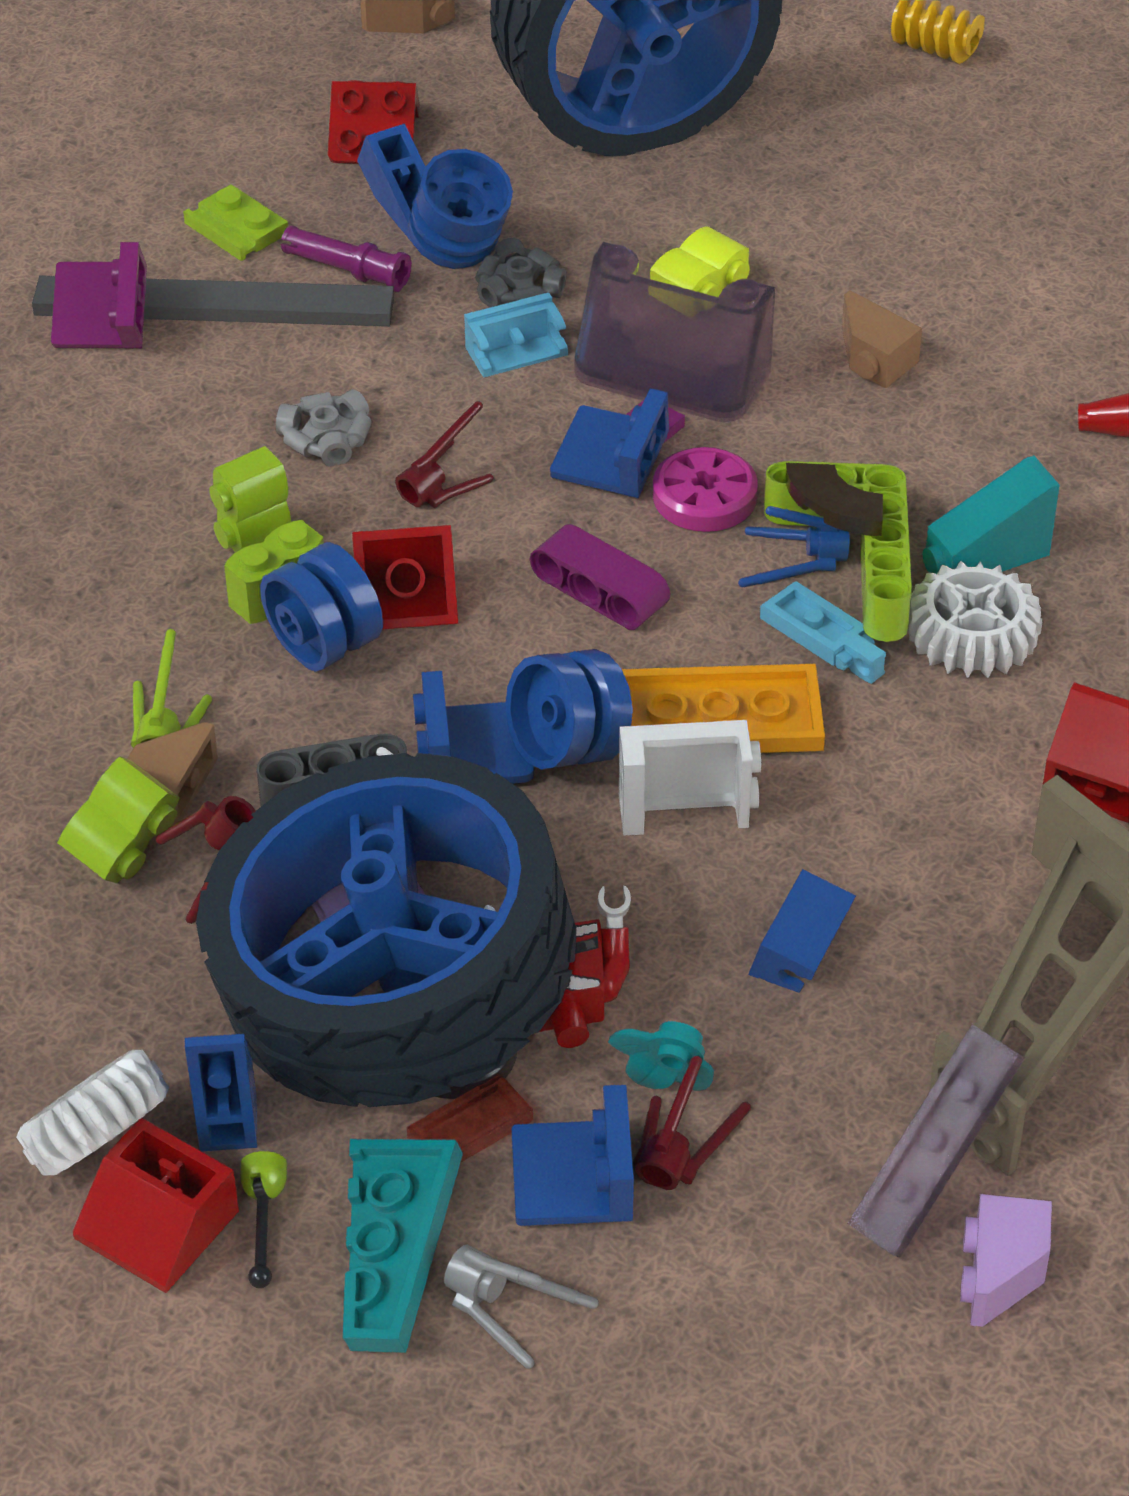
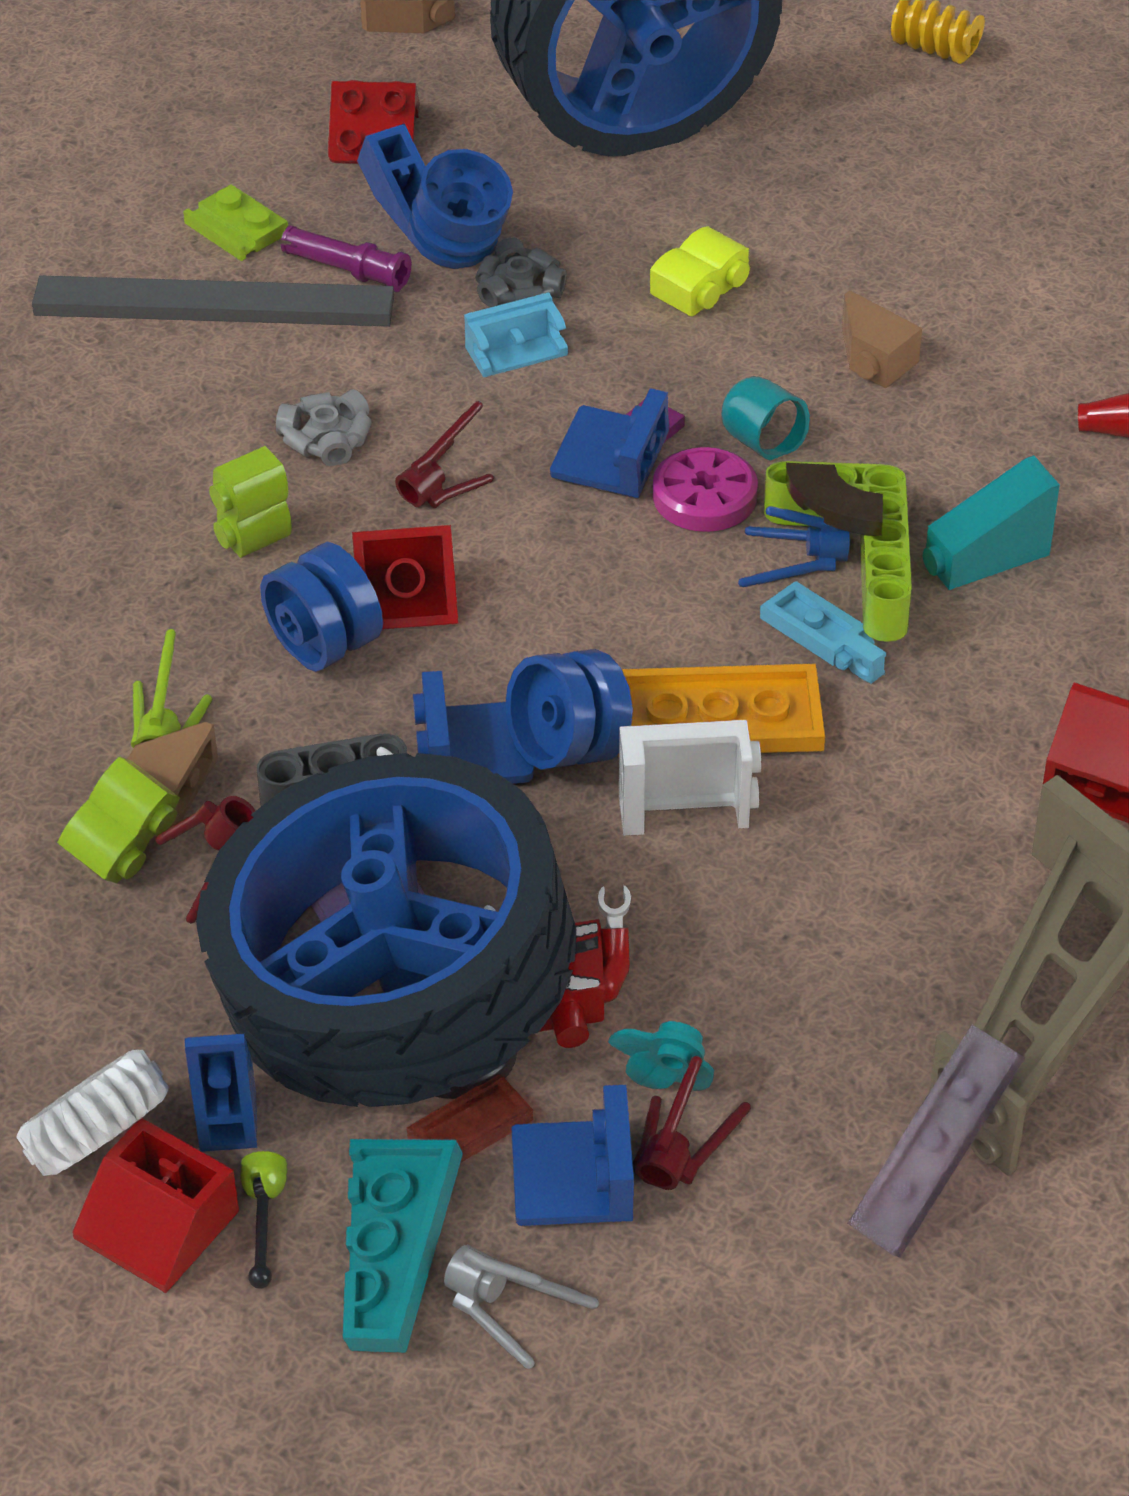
magenta bracket [51,242,147,348] -> none
lime brick [224,520,324,624] -> none
magenta beam [529,524,671,630] -> none
clear purple windscreen [574,242,775,422] -> none
blue hinge [748,869,856,993] -> none
white gear [908,561,1042,678] -> none
lavender slope [960,1194,1052,1327] -> none
none -> teal helmet [721,376,810,461]

